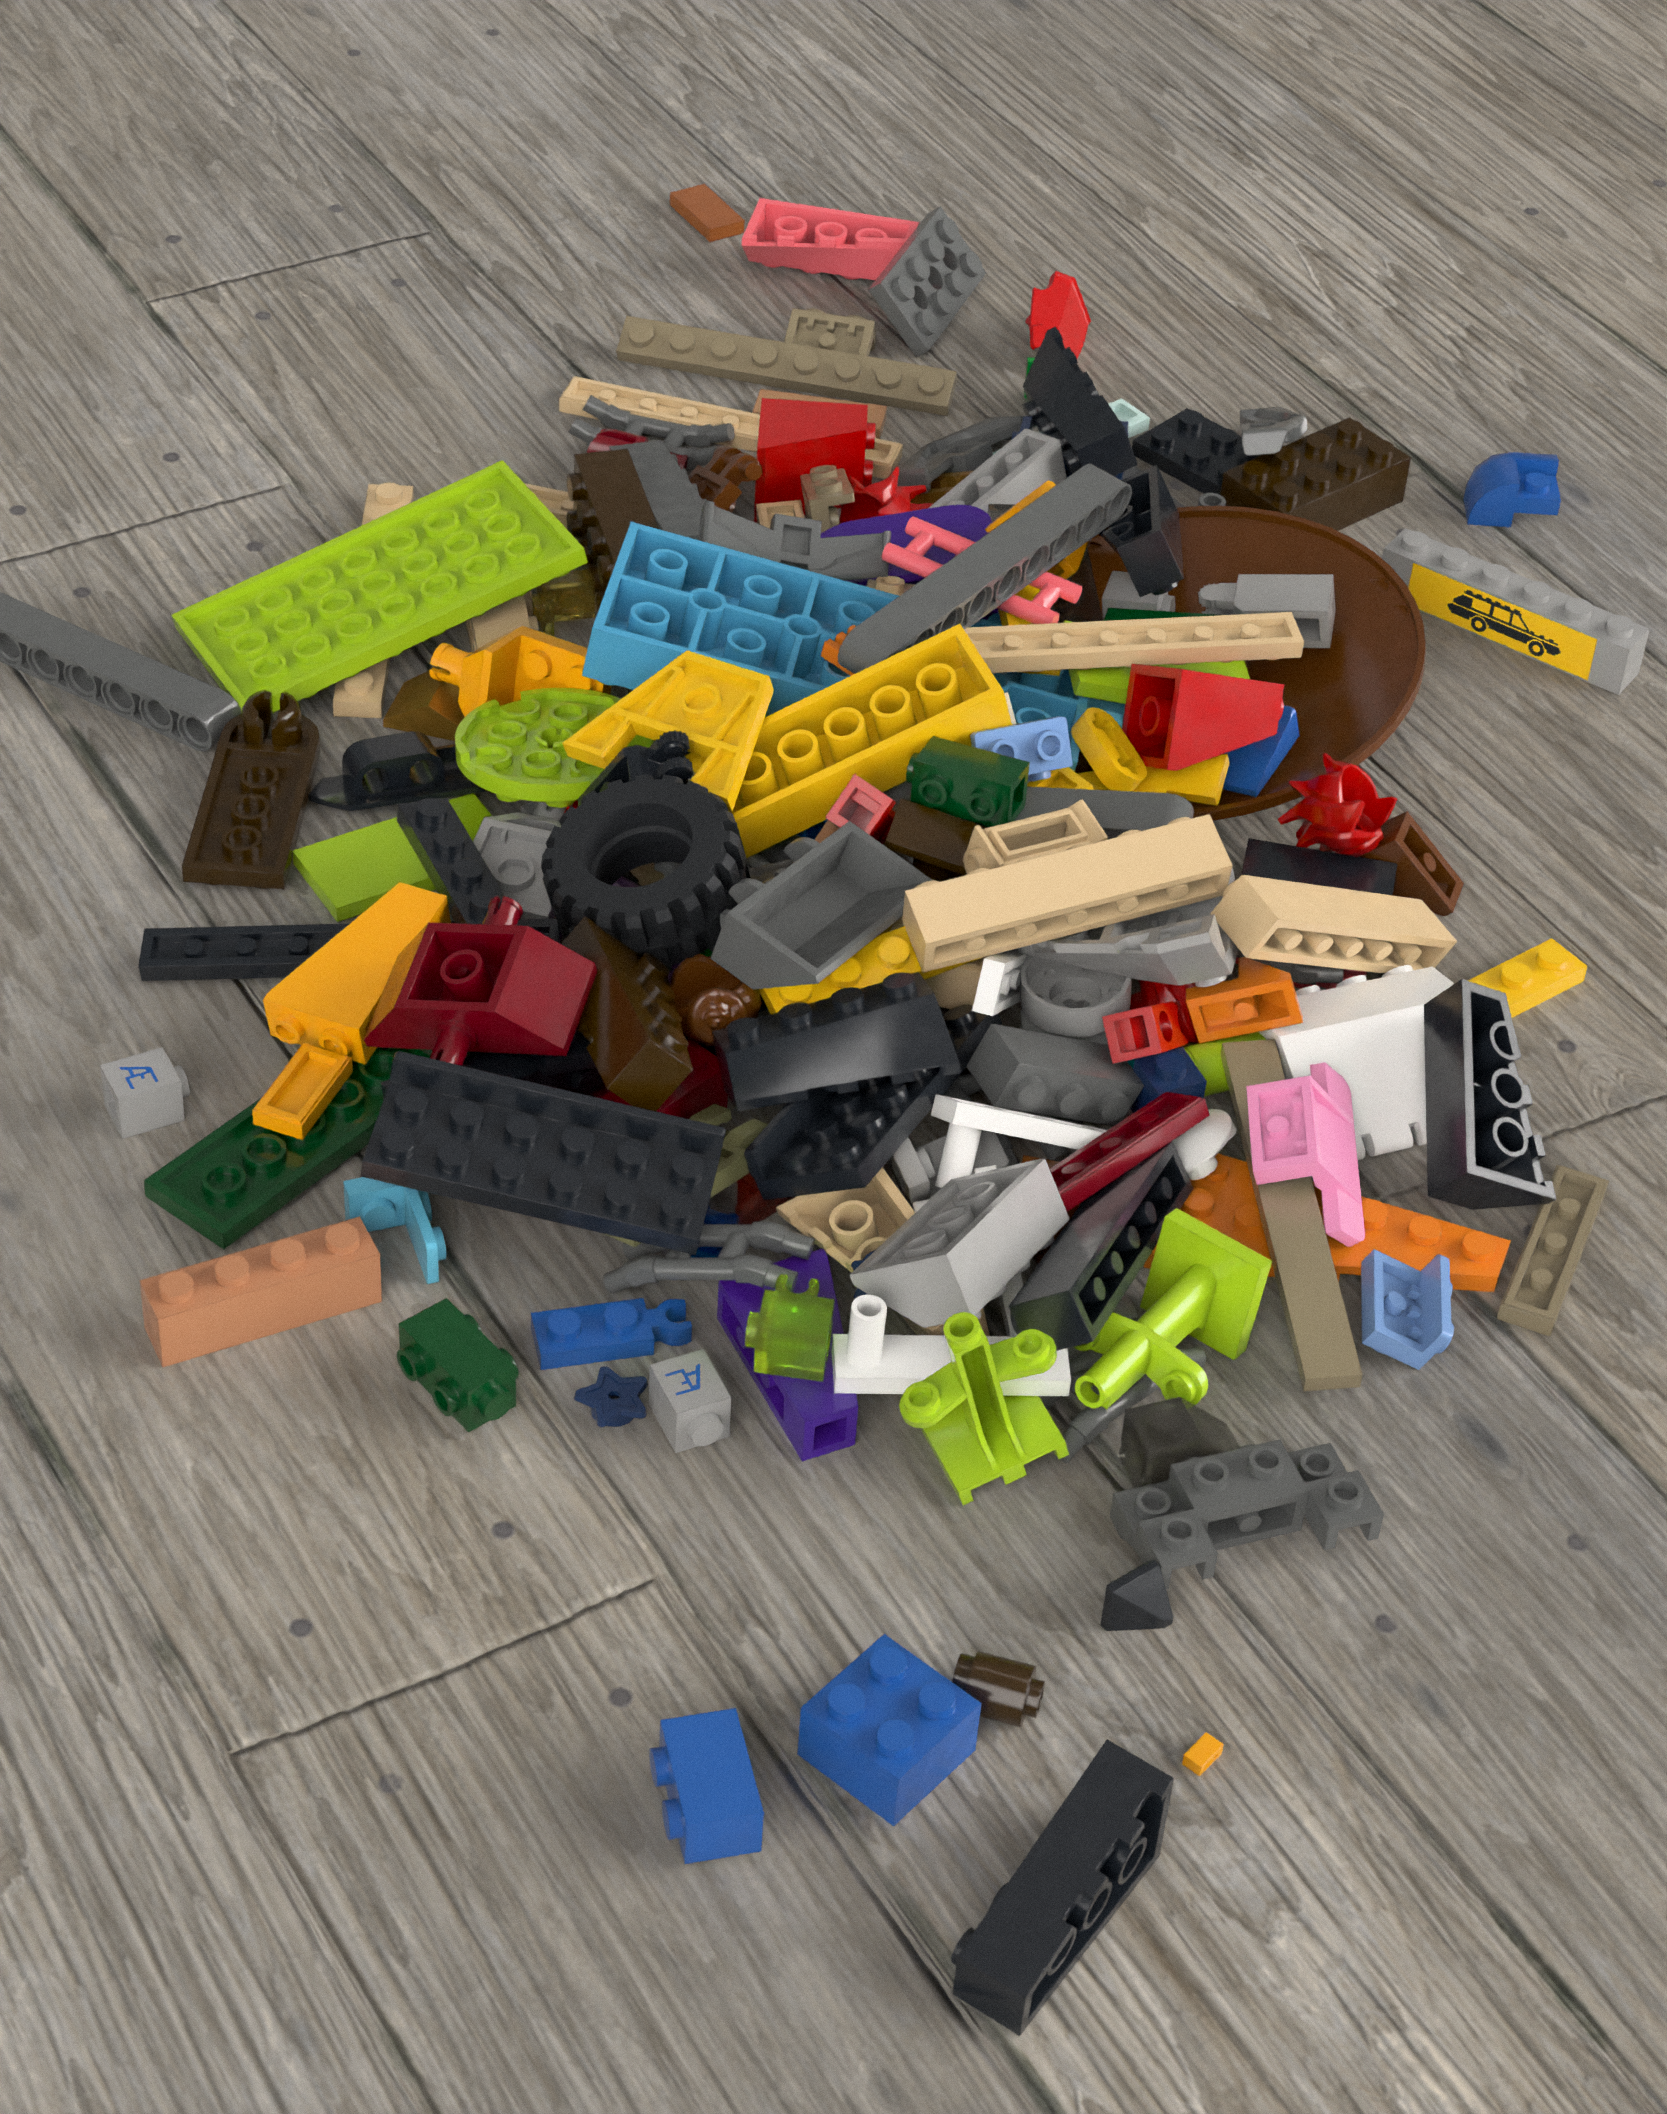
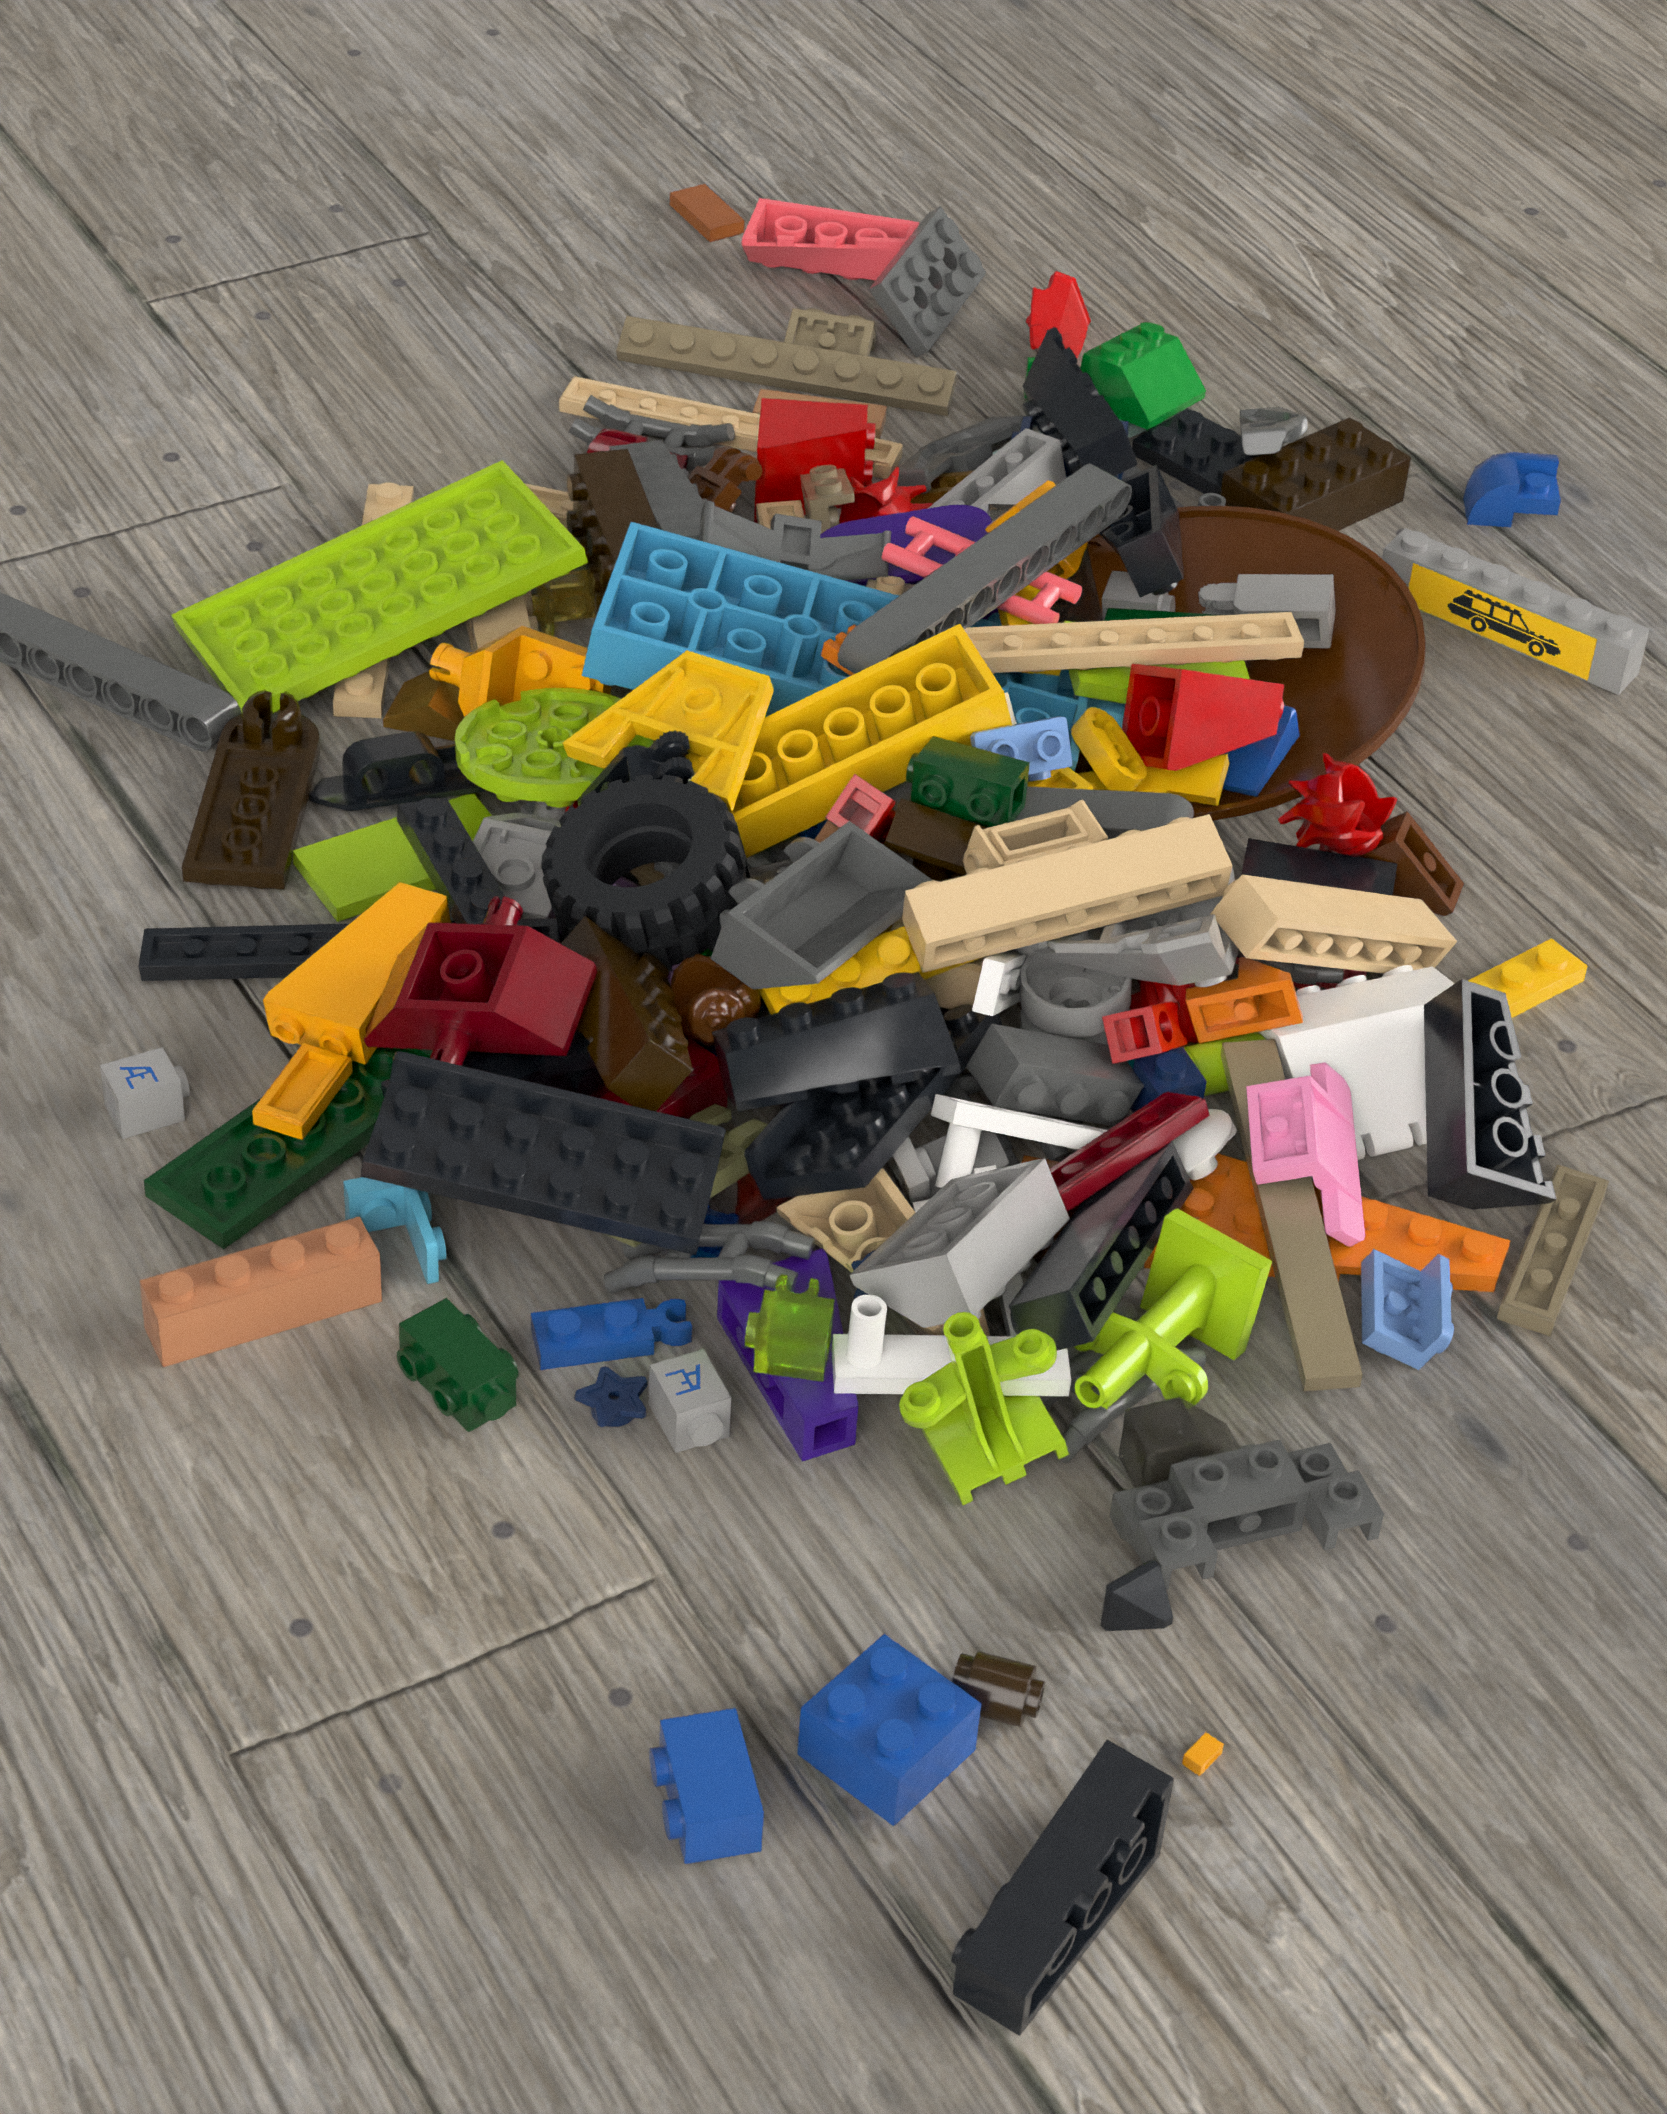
none -> green slope [1080,322,1206,430]

